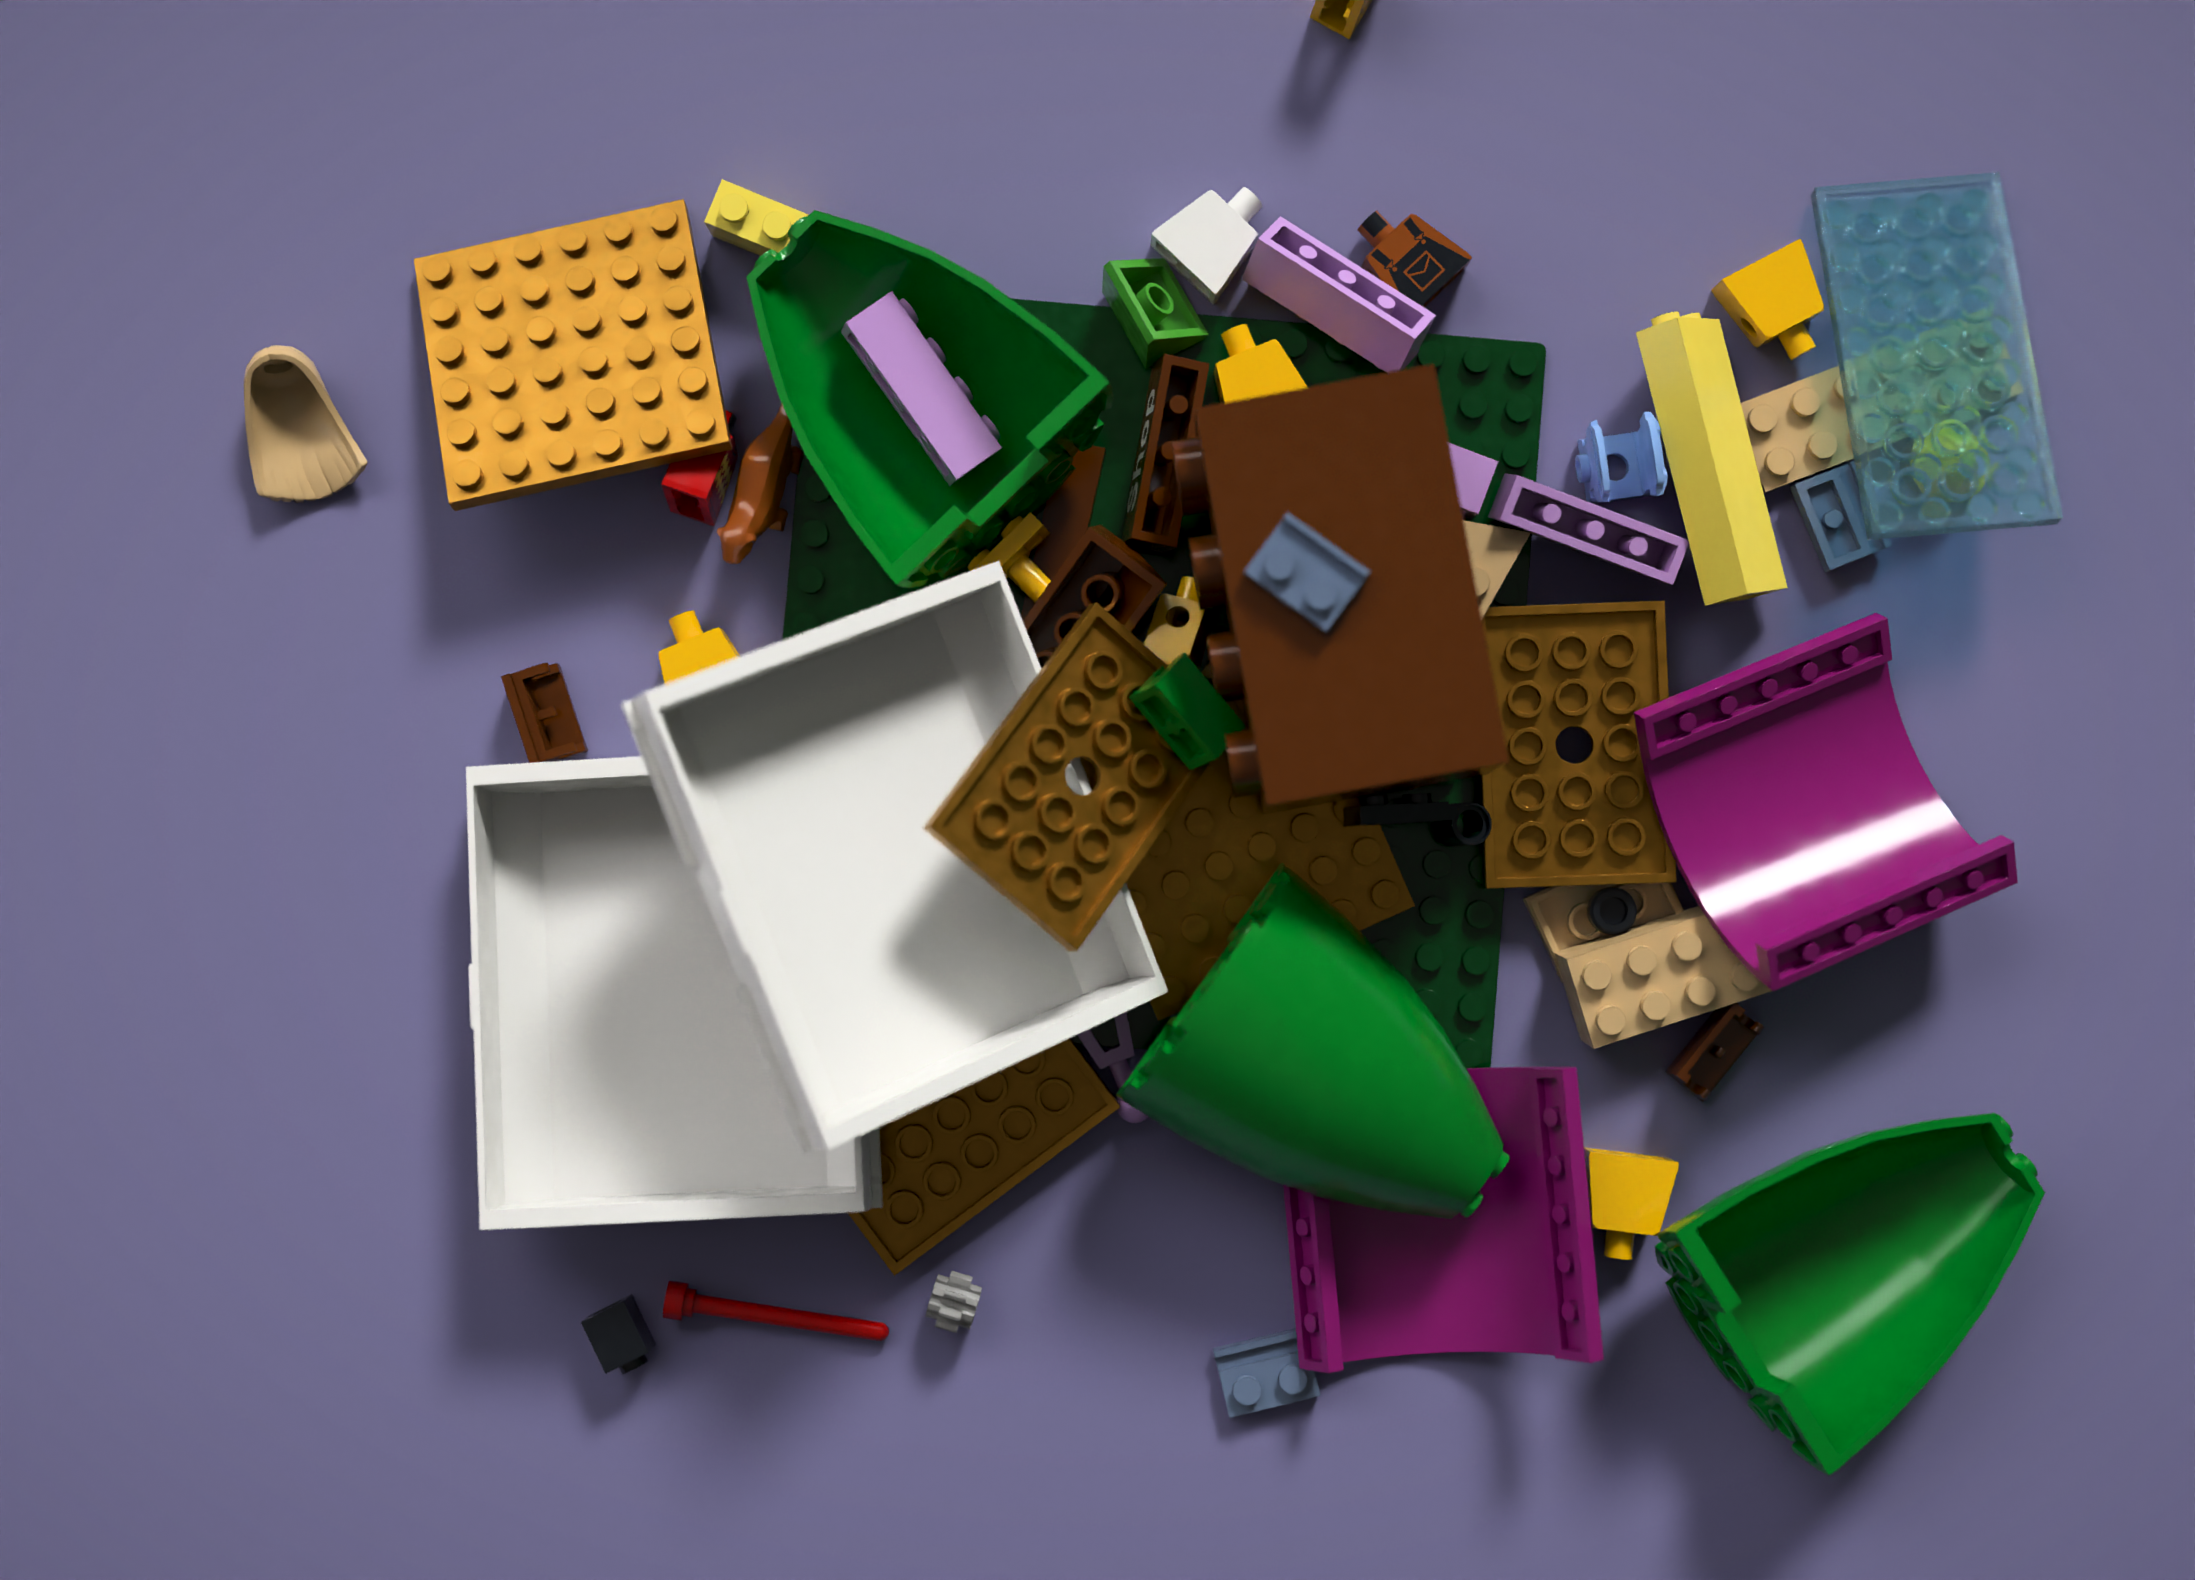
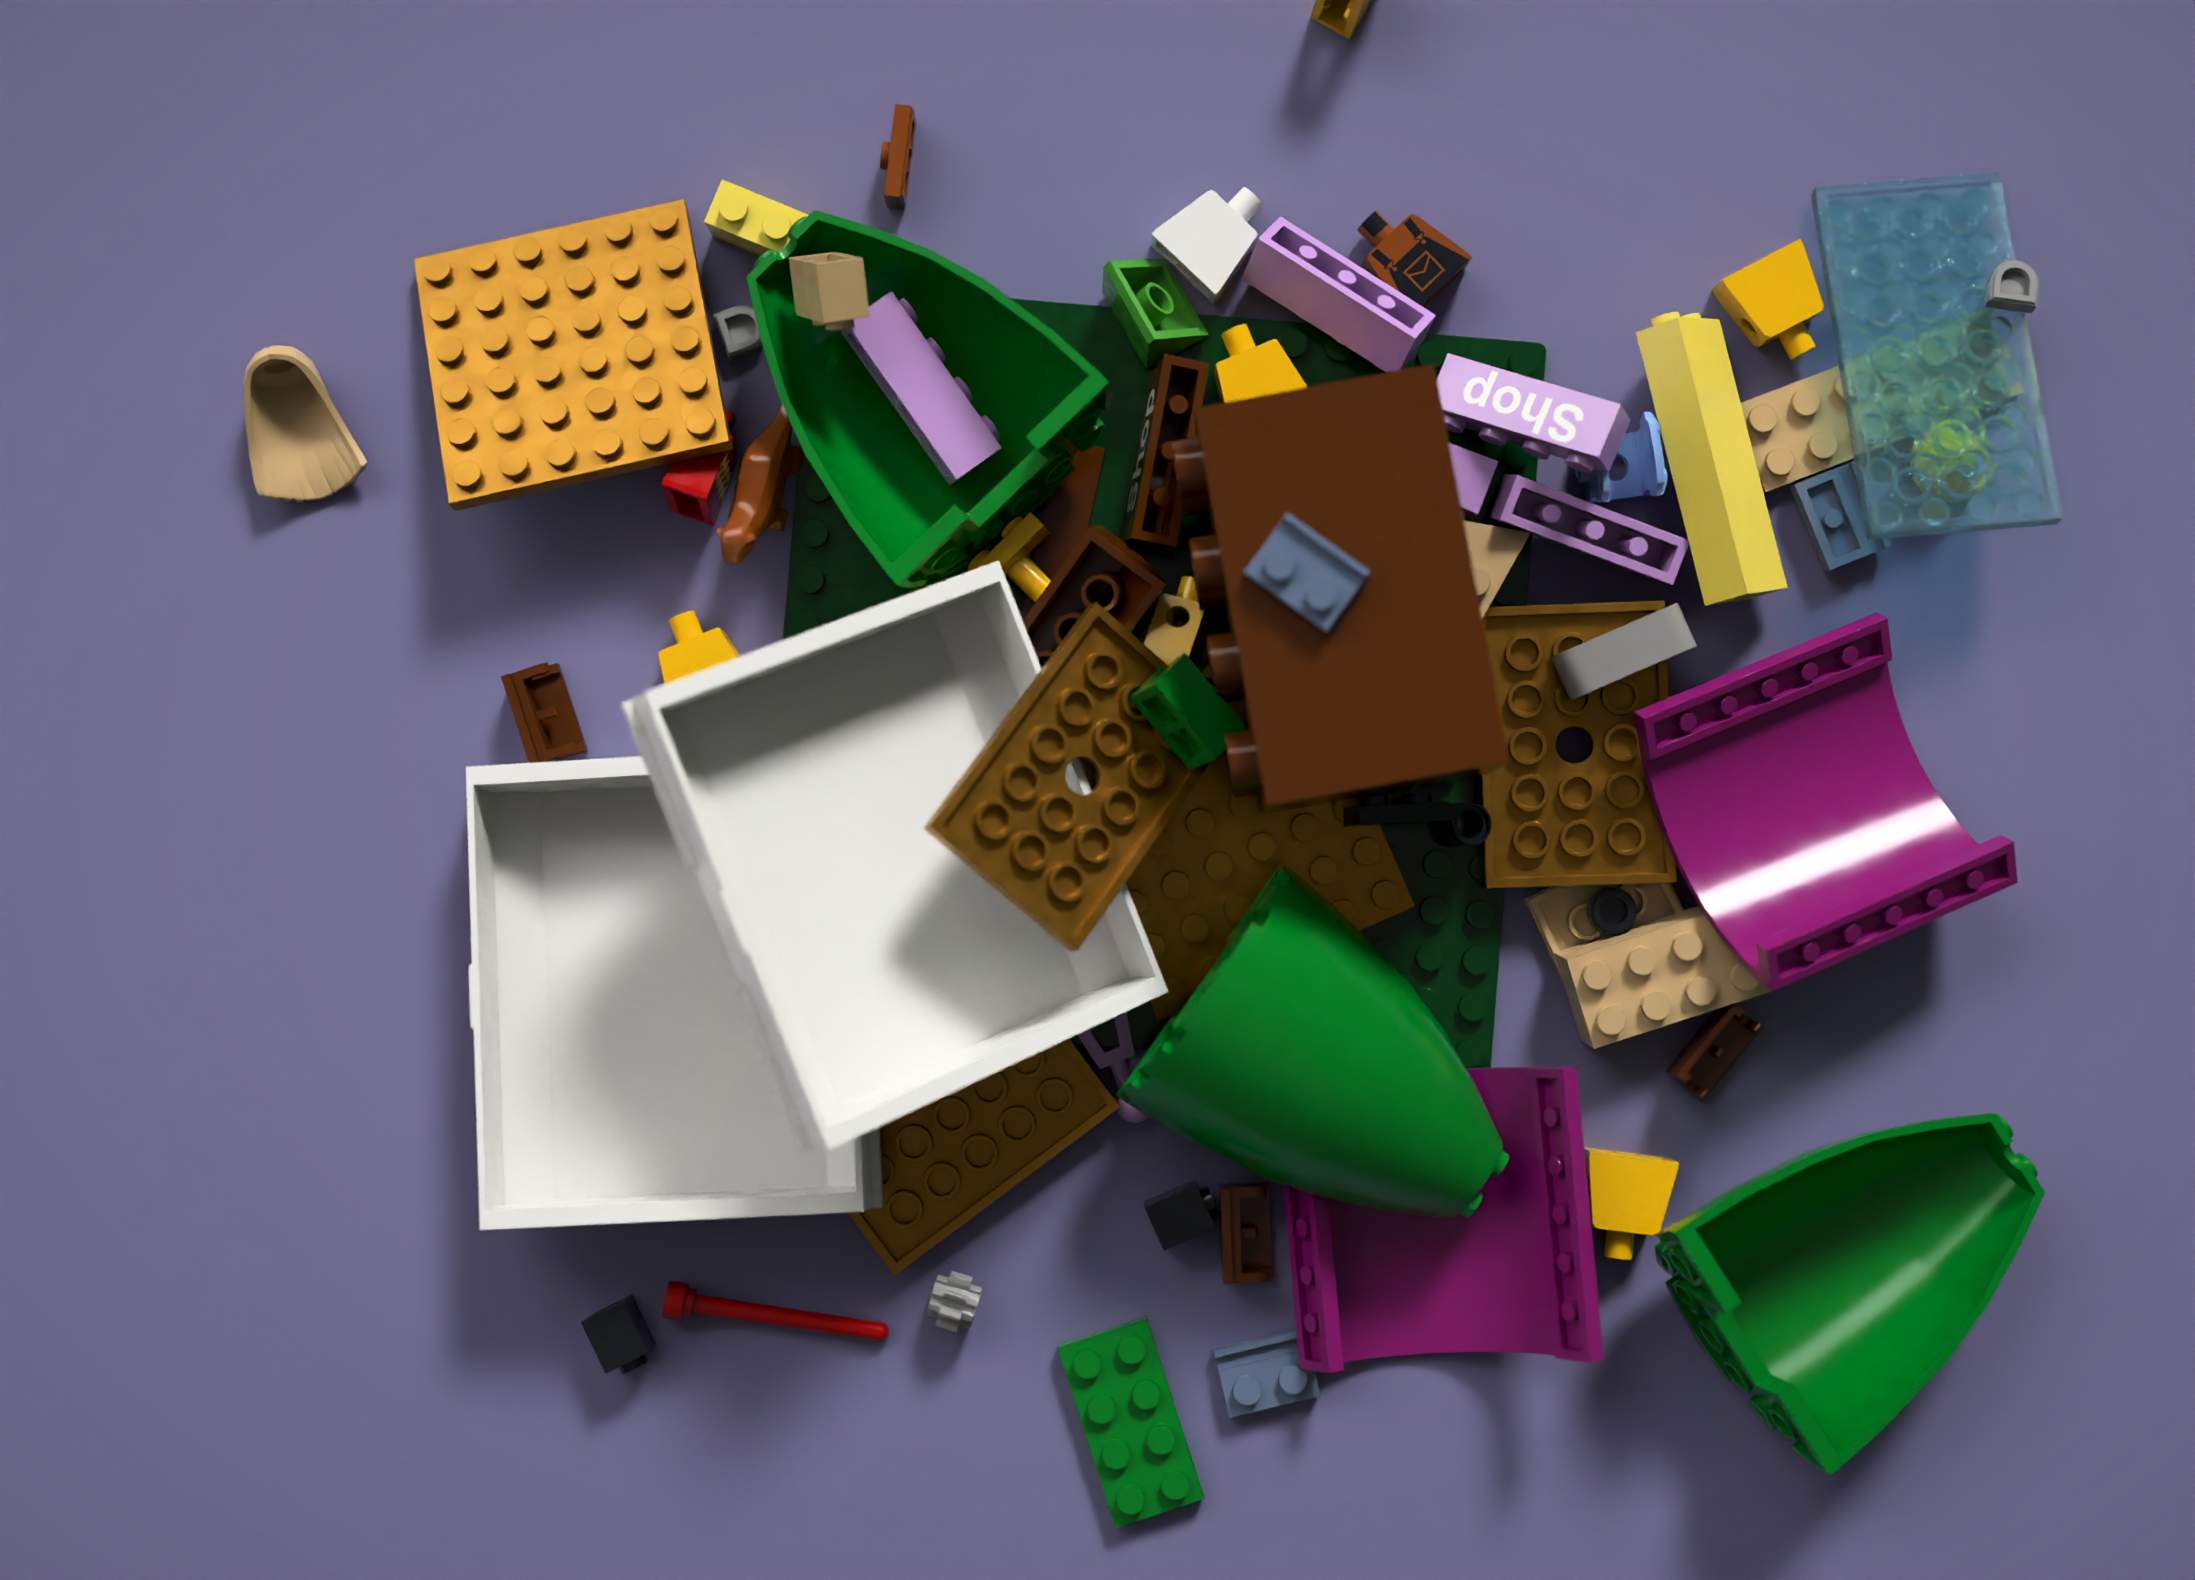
none -> light grey tile [713,305,762,360]
none -> tan brick [789,252,870,330]
none -> dark orange plate [880,104,916,209]
none -> green plate [1058,1316,1205,1528]
none -> black brick [1144,1179,1219,1251]
none -> reddish brown hinge [1218,1182,1274,1284]
none -> lavender brick [1437,353,1631,473]
none -> light grey beam [1551,603,1697,701]
none -> light grey tile [1985,260,2039,313]

